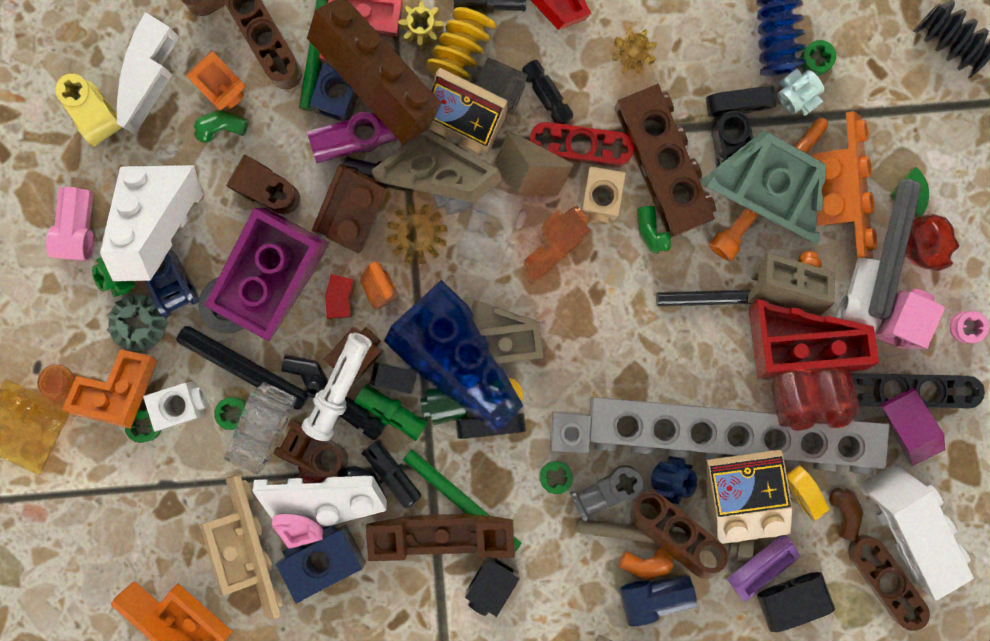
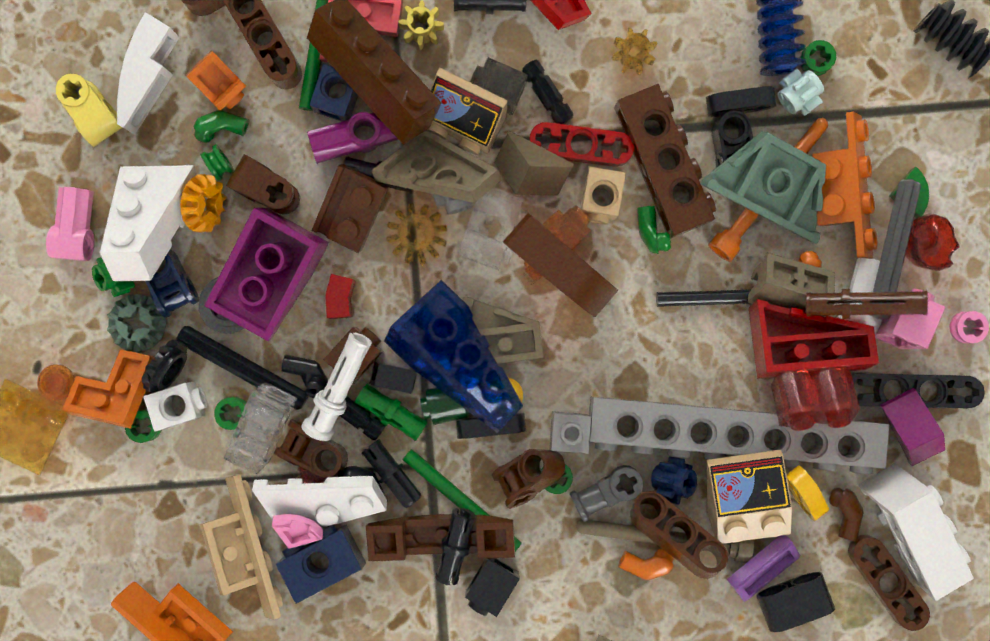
orange slope [360,261,400,310] -> none
yellow piece [425,7,497,80] -> none
dark blue piece [619,574,698,626] -> none
none -> black gear [142,339,187,393]
none -> light orange gear [180,174,227,233]
none -> green bush [200,144,234,181]
none -> black pin [435,508,476,585]
none -> reddish brown piece [492,449,565,509]
none -> reddish brown slope [503,213,618,317]
none -> reddish brown pin [806,289,928,319]

